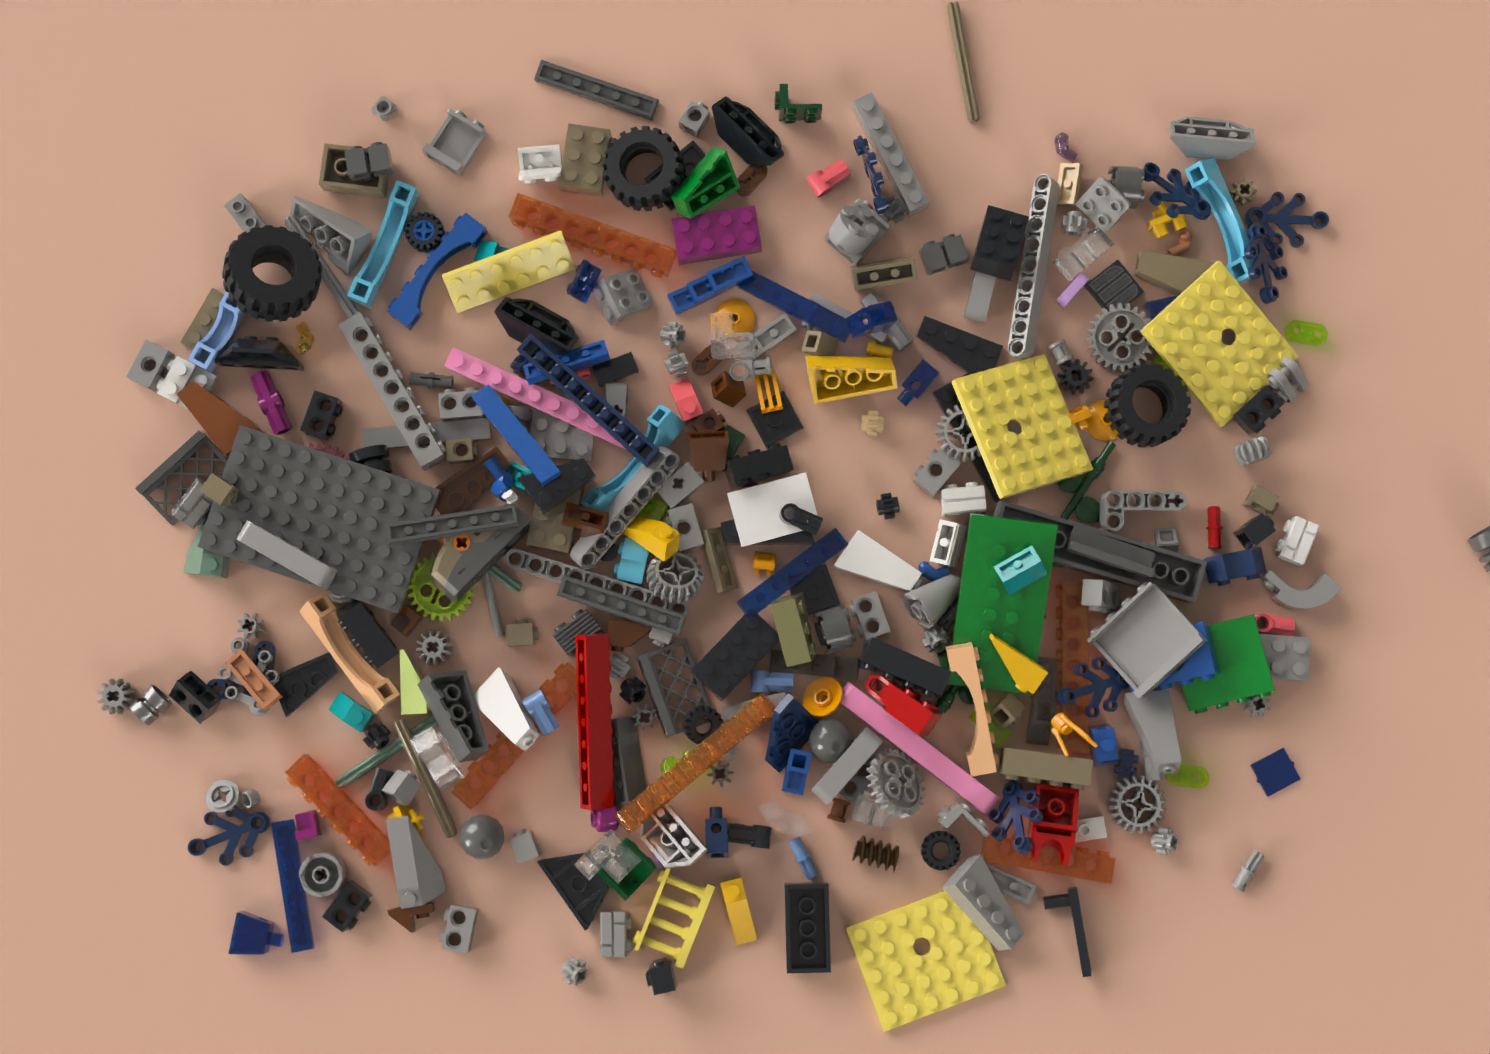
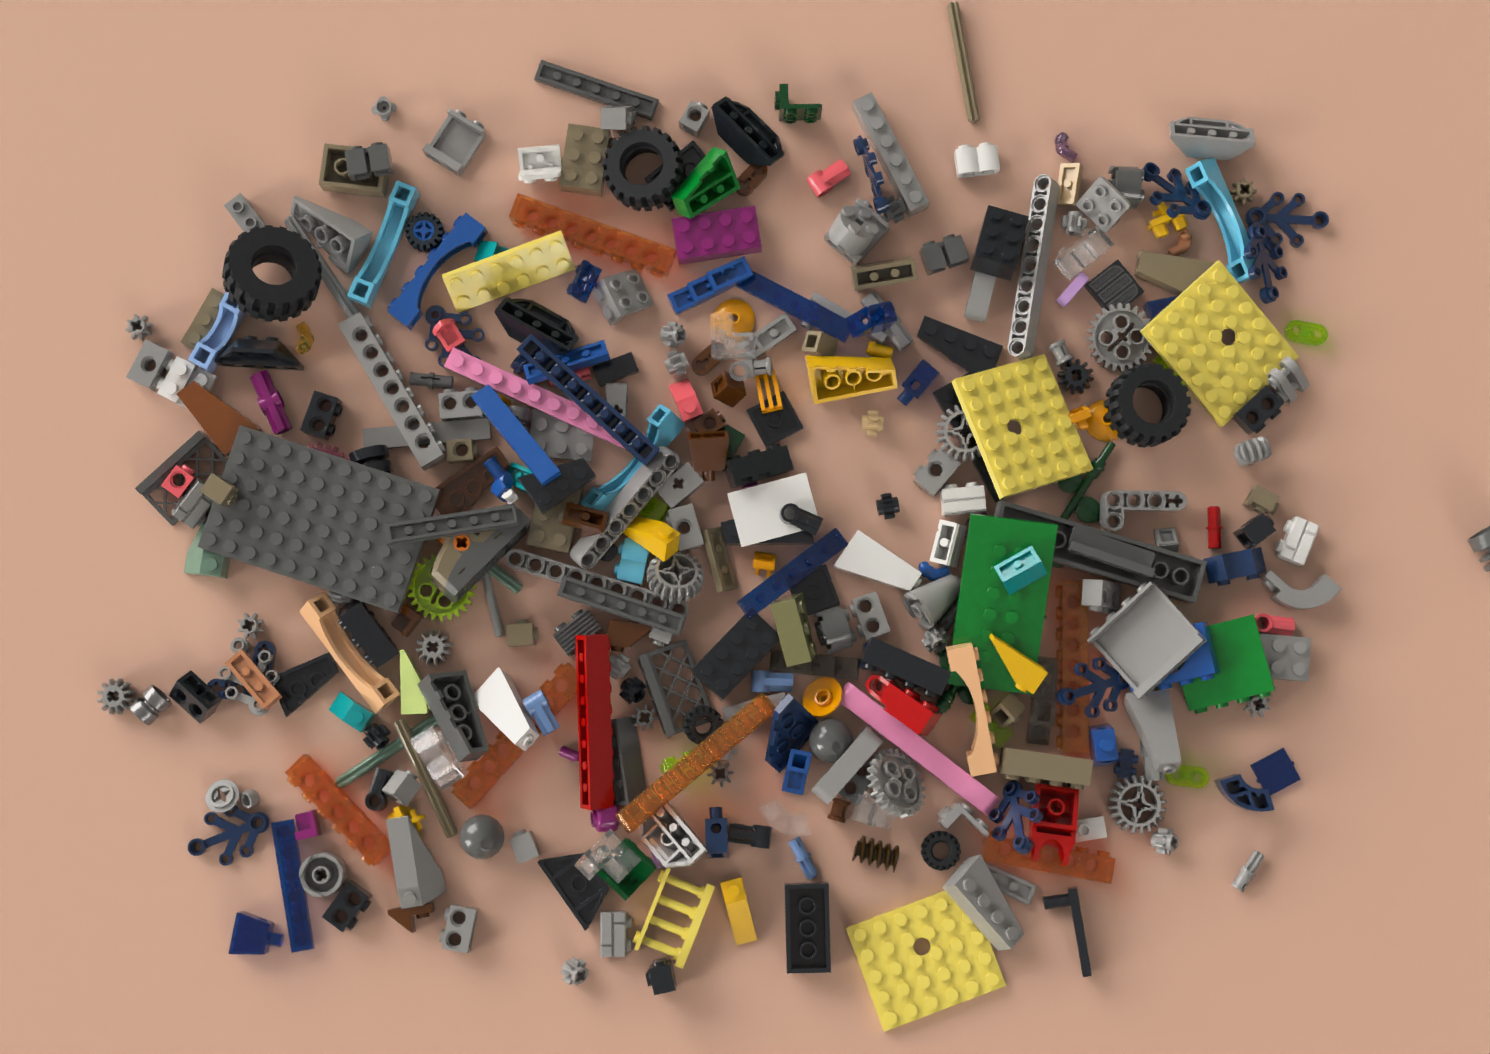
light grey beam [236,520,338,590] -> none
light orange plant [1051,712,1098,757] -> none
none -> light grey gear [125,314,154,341]
none -> coral brick [161,464,197,498]
none -> dark blue plant [425,305,485,368]
none -> coral tile [432,318,466,353]
none -> magenta arm [559,746,579,762]
none -> light grey brick [601,106,637,130]
none -> white brick [954,142,1000,178]
none -> dark blue brick [1214,774,1275,812]

